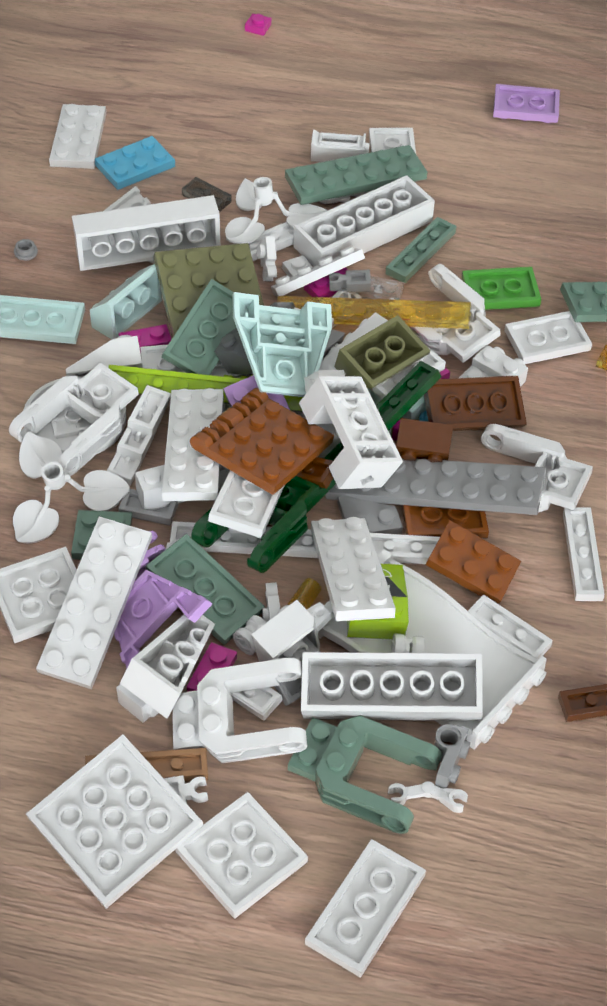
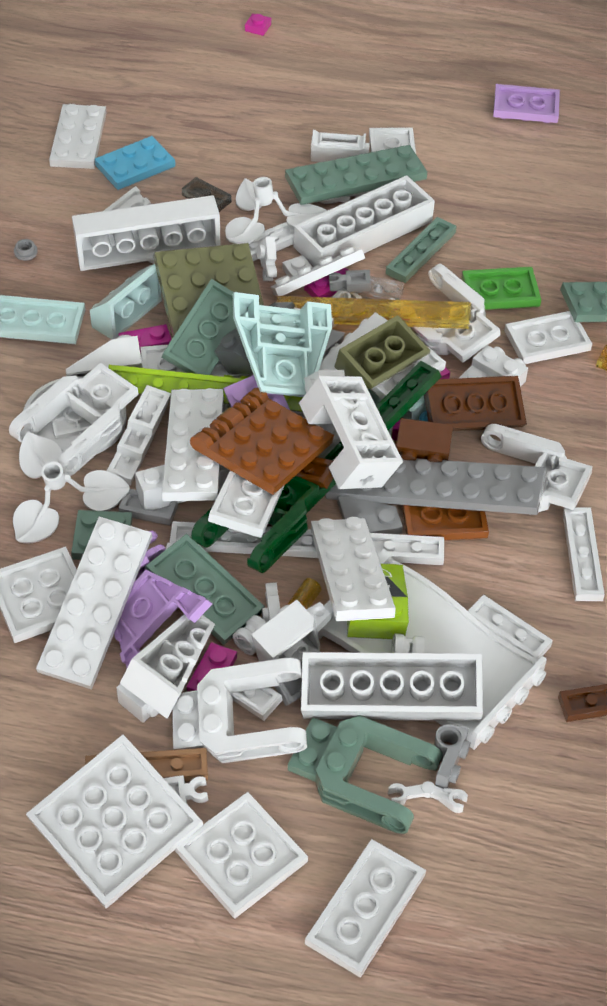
dark orange plate [425,520,521,604] -> none

